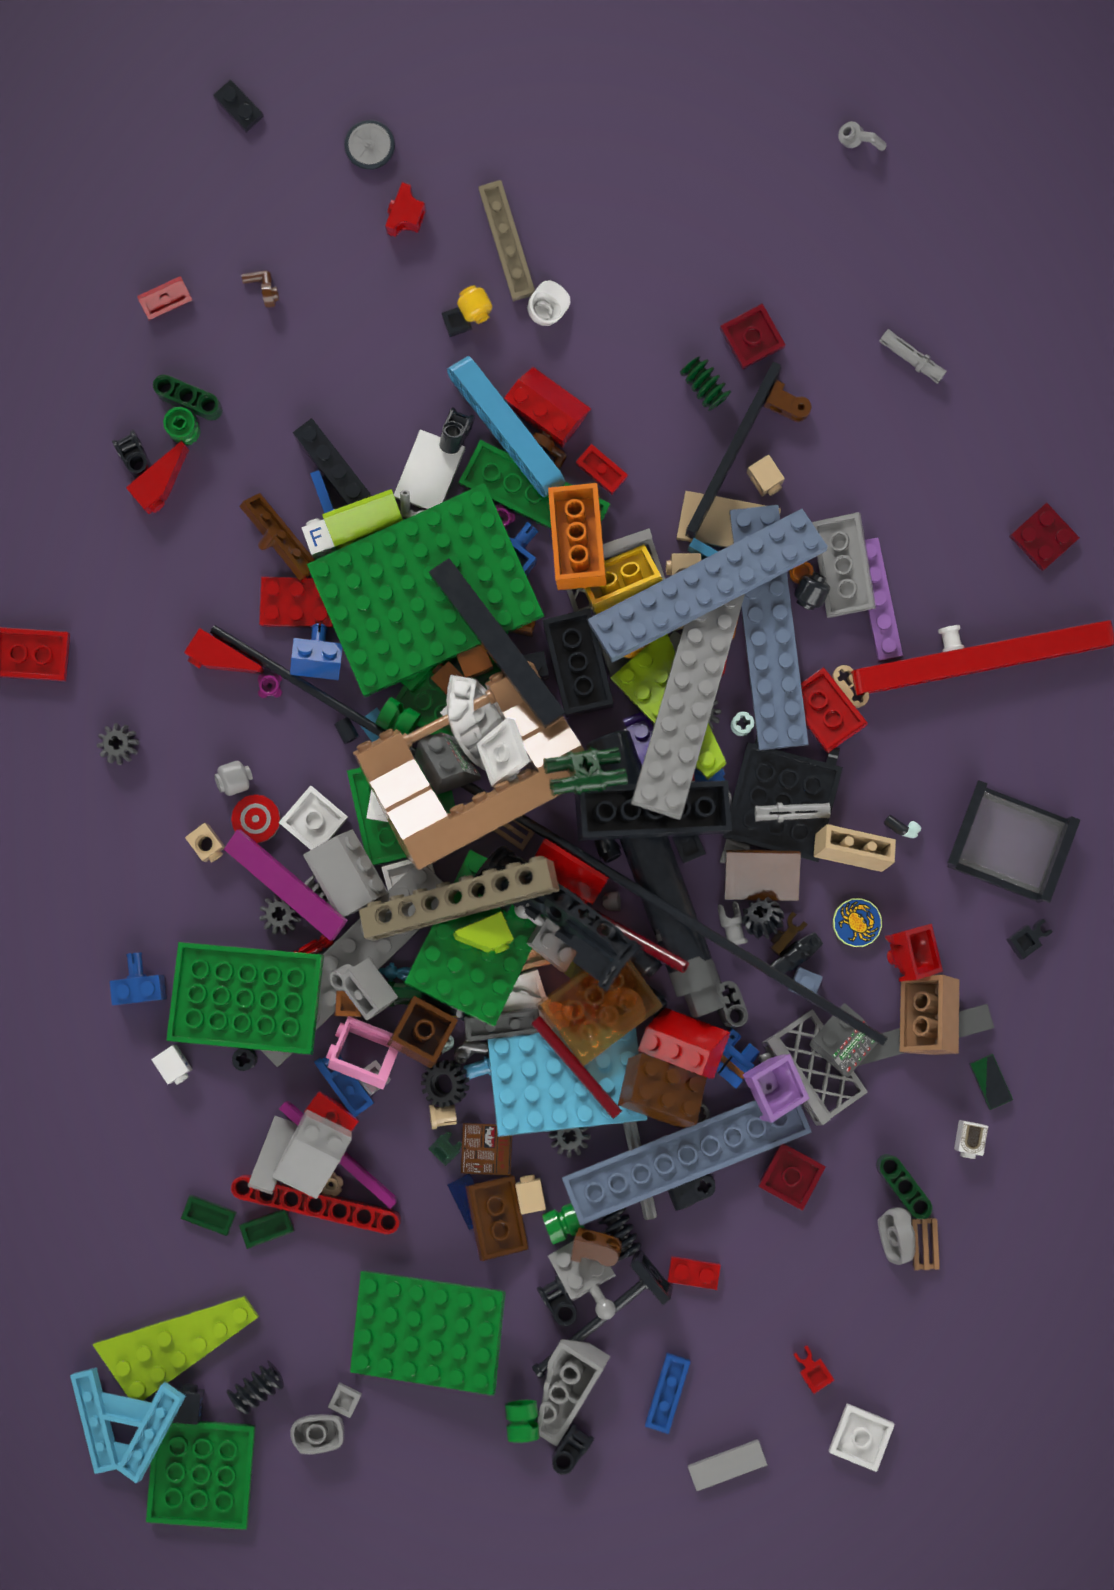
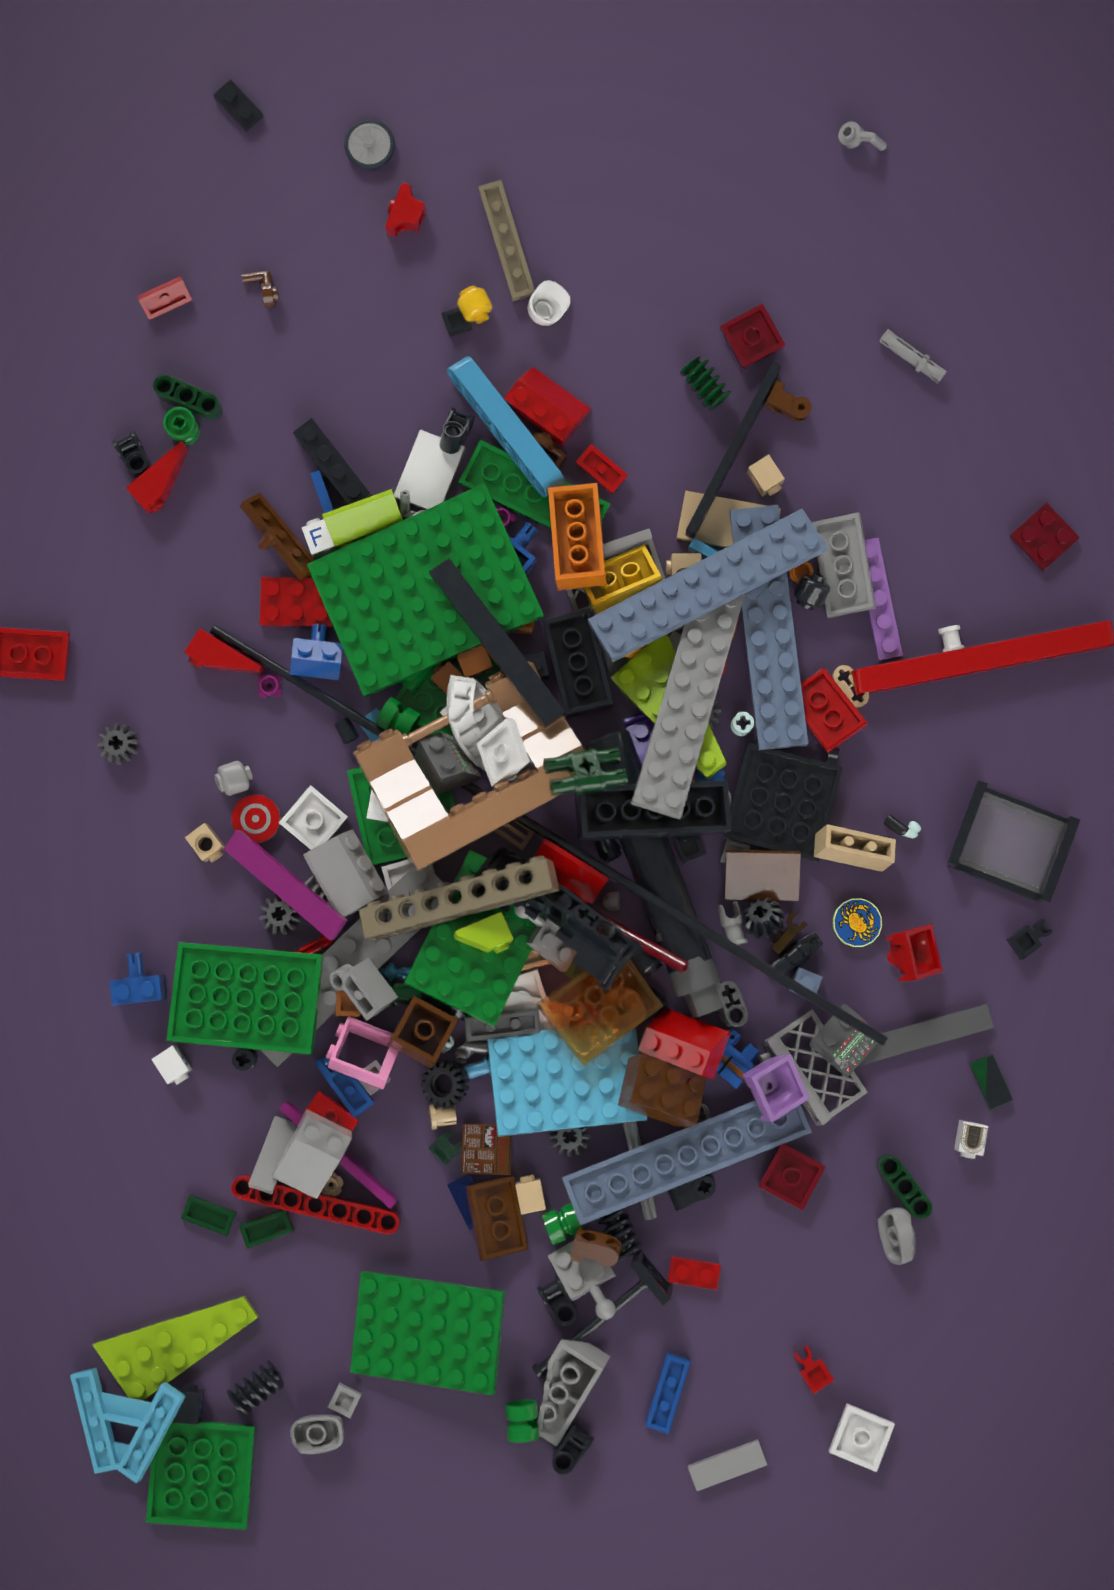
dark red piece [531,1016,622,1119] -> none
light grey pin [754,803,830,822] -> none
medium nougat slope [900,975,959,1055] -> none
medium nougat tile [911,1218,940,1270] -> none

